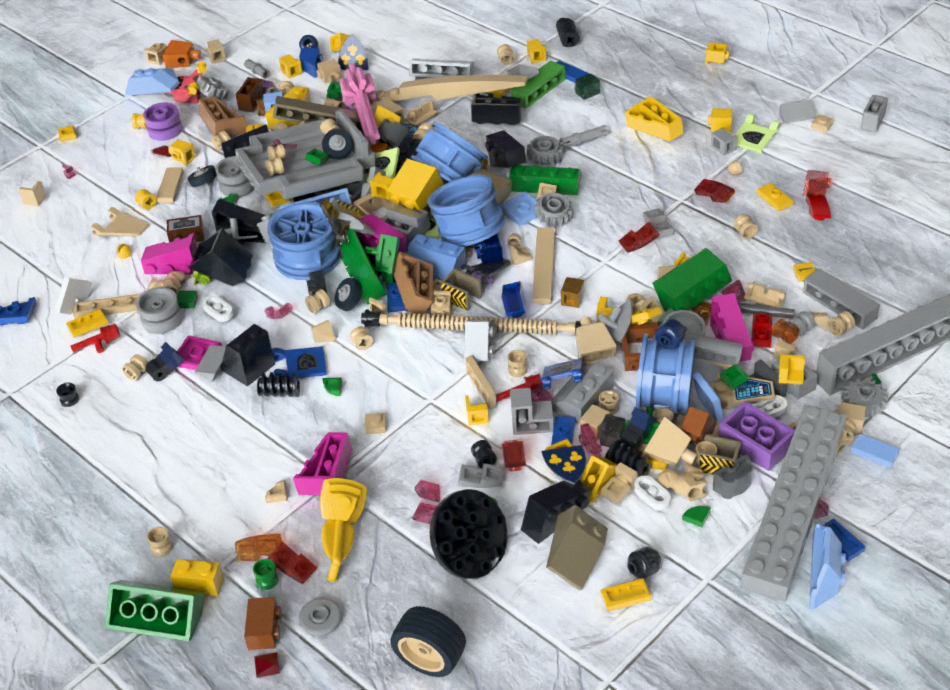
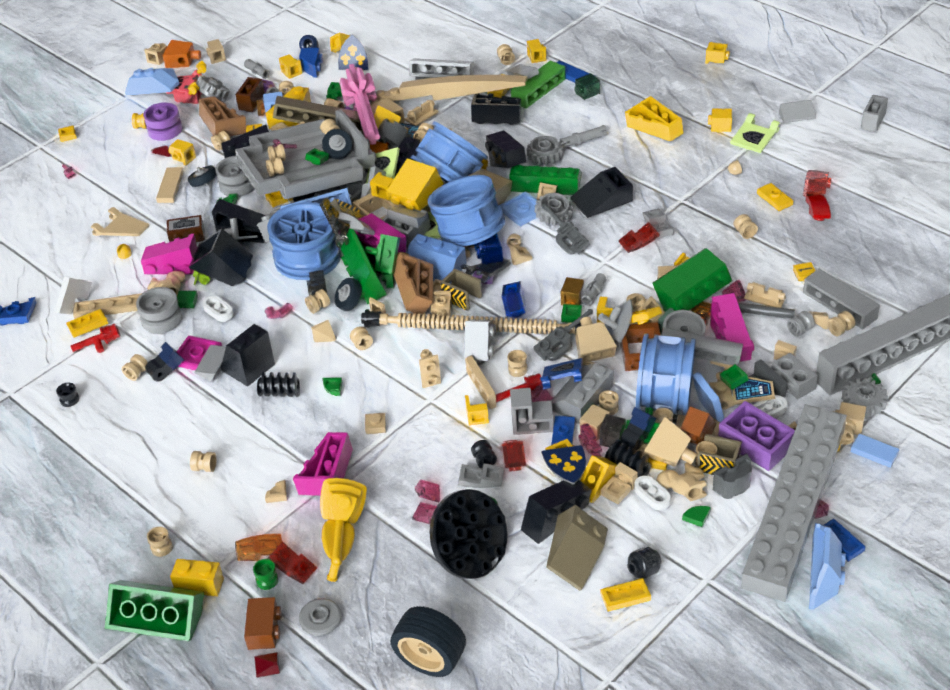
tan panel [19,181,46,207] -> none
yellow wheel [135,189,157,210] -> none
blue flag [272,346,327,378] -> none
tan brick [316,58,342,84] -> none
blue plate [387,282,407,312] -> none
tan tile [532,228,555,304] -> none
black piece [556,17,580,47] -> none
dark blue head [655,319,685,349] -> none
clear red slope [694,179,735,203] -> none
light grey brick [711,128,738,156] -> none
red slope [751,313,772,348] -> none
clear orange wheel [771,319,799,344] -> none
yellow panel [779,354,805,384] -> none
tan plate [811,114,834,133] -> none
none -> tan wheel [190,451,217,472]
none -> tan hinge [419,349,441,388]
none -> dark grey piece [533,309,593,361]
none -> dark grey piece [542,203,590,255]
none -> green plate [561,304,582,323]
none -> black slope [570,167,633,218]
none -> light grey pin [581,273,607,305]

